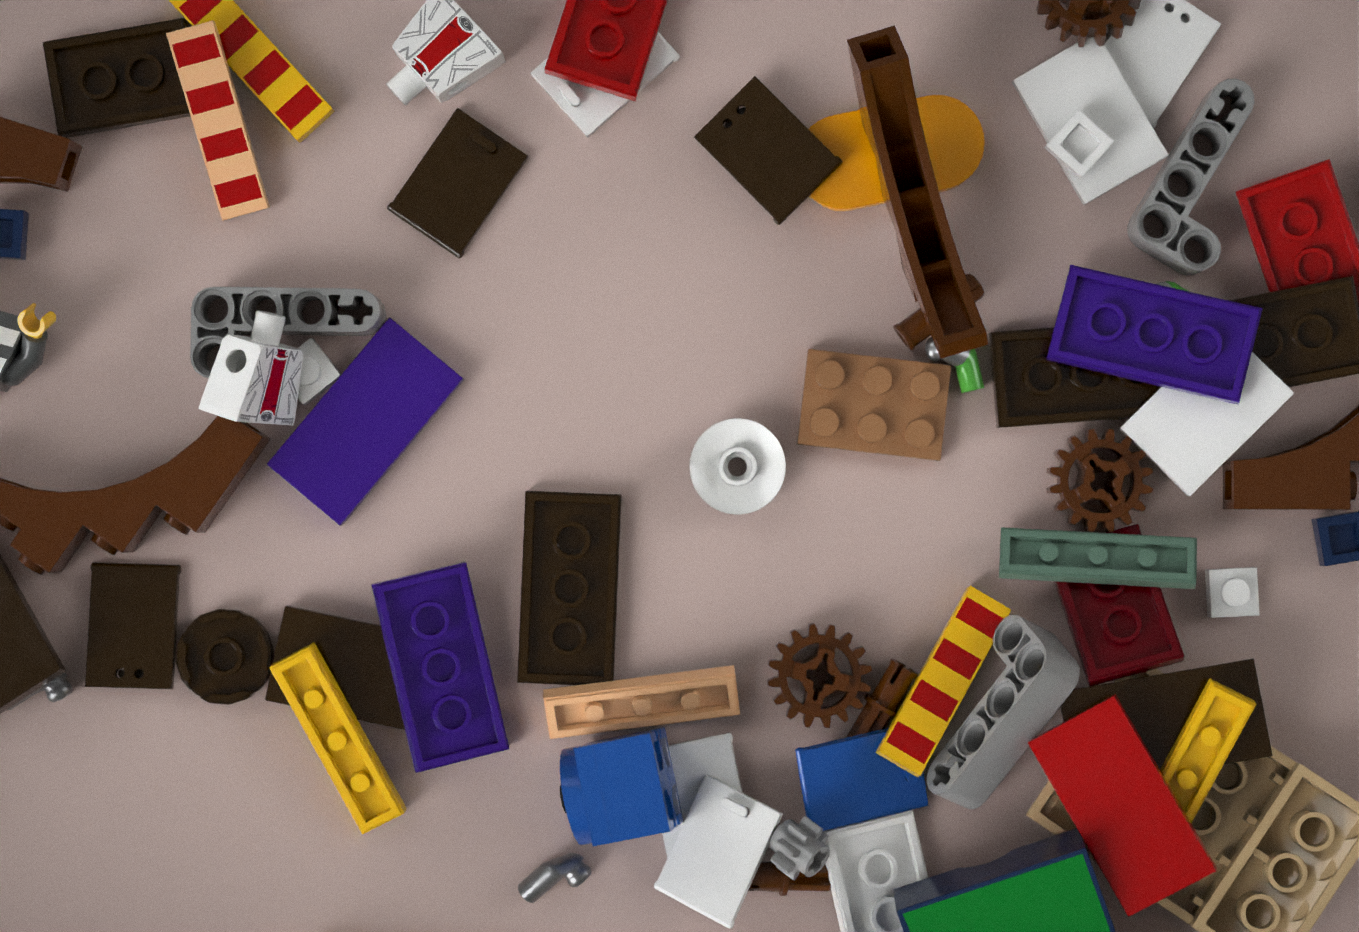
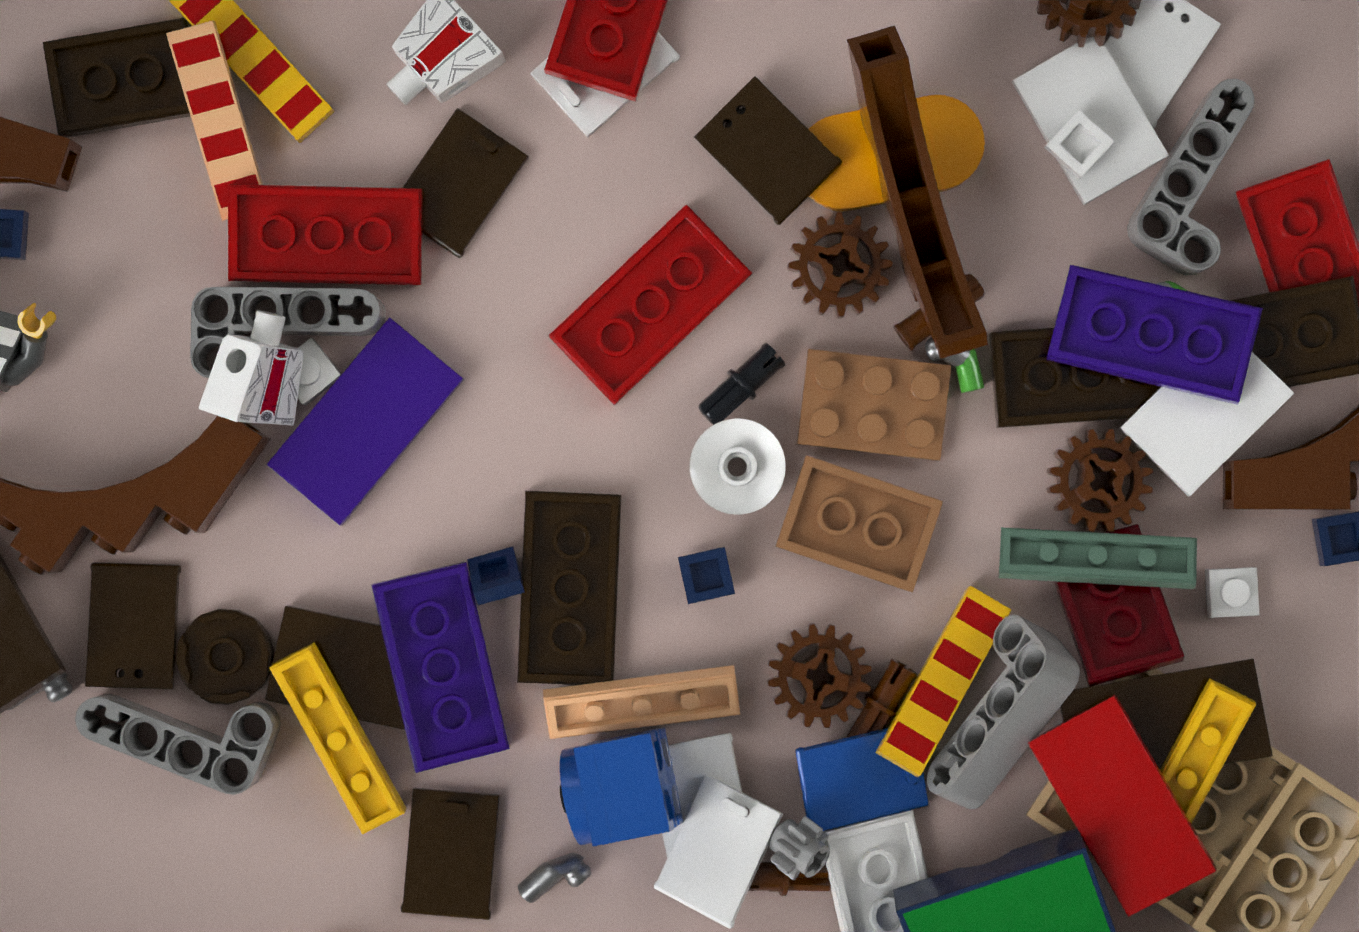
none -> light grey beam [75,694,281,795]
none -> red tile [228,184,423,285]
none -> dark brown container [400,788,500,920]
none -> dark blue plate [467,546,525,606]
none -> red tile [548,204,752,406]
none -> dark blue plate [678,547,735,604]
none -> black axle [698,343,786,425]
none -> medium nougat plate [775,455,943,593]
none -> reddish brown gear [787,212,893,318]

